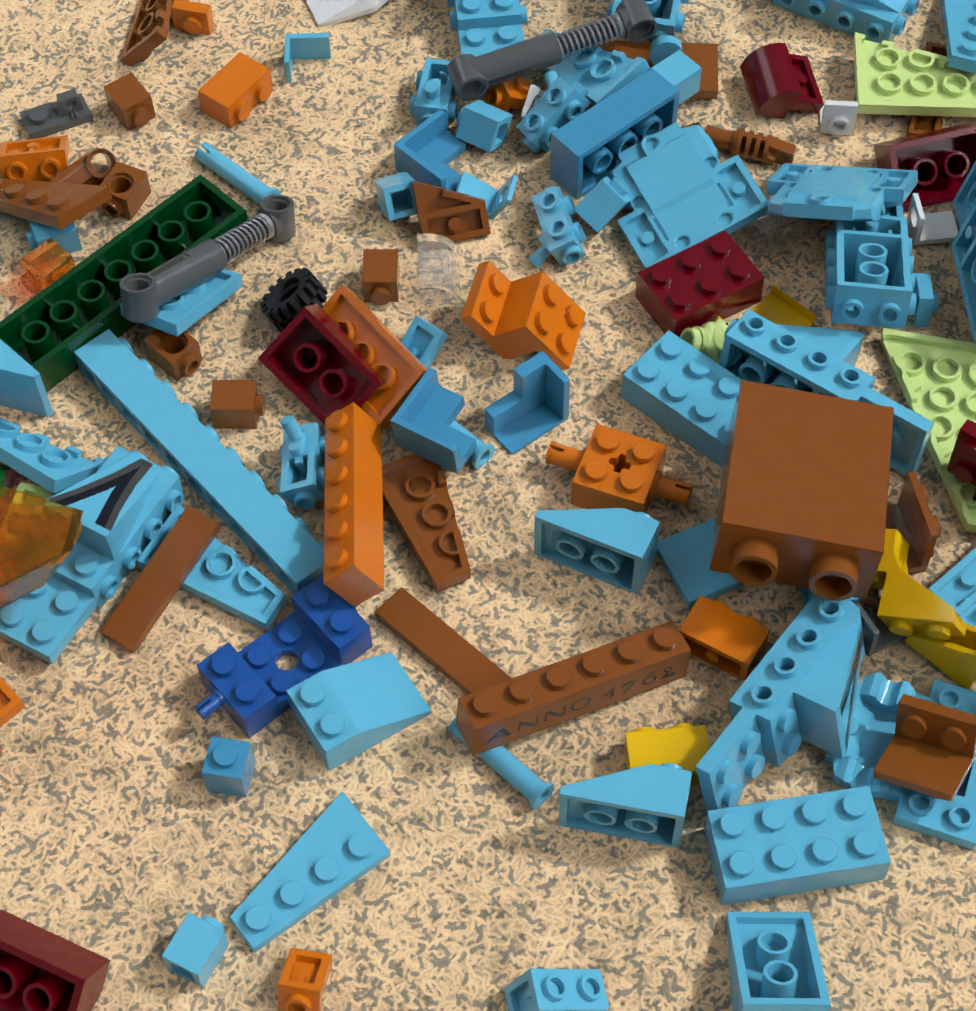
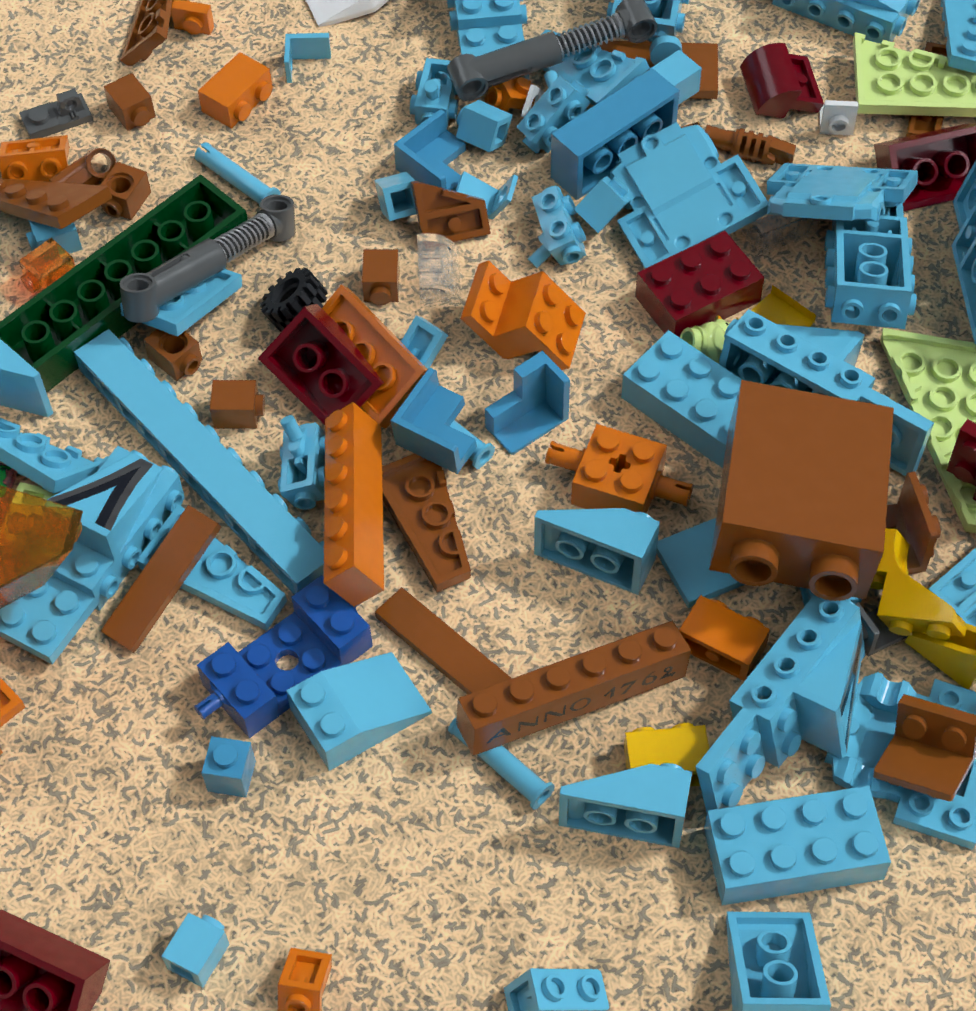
medium azure wing [230,791,391,953] -> none
white bracket [907,193,959,246] -> none
medium azure bracket [912,273,939,327] -> none

